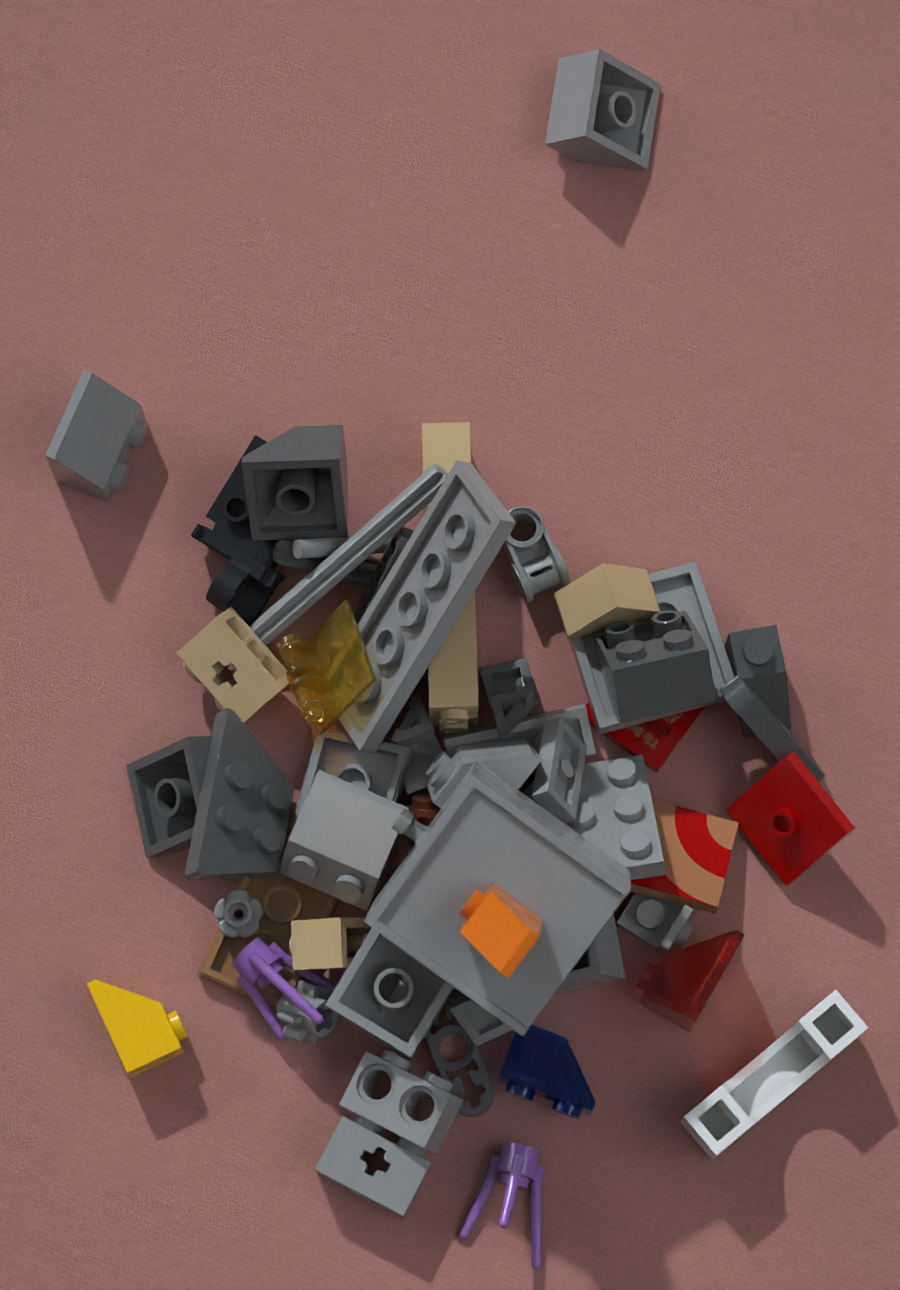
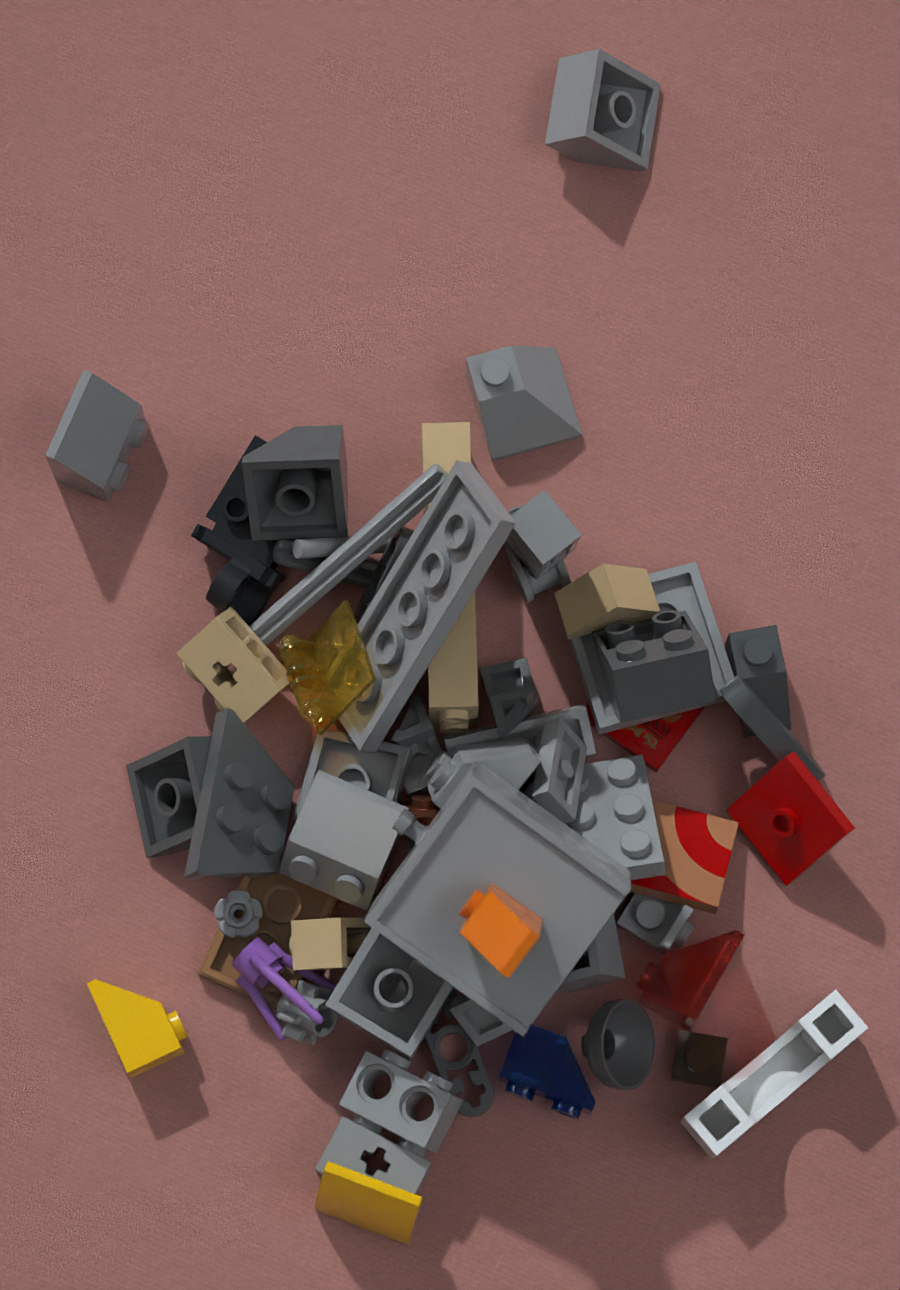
medium lavender plant [459,1142,545,1269] -> none
none -> yellow slope [315,1161,422,1245]
none -> light grey slope [466,345,582,462]
none -> light grey panel [506,491,581,580]
none -> dark grey piece [581,999,655,1090]
none -> dark brown plate [671,1030,728,1088]

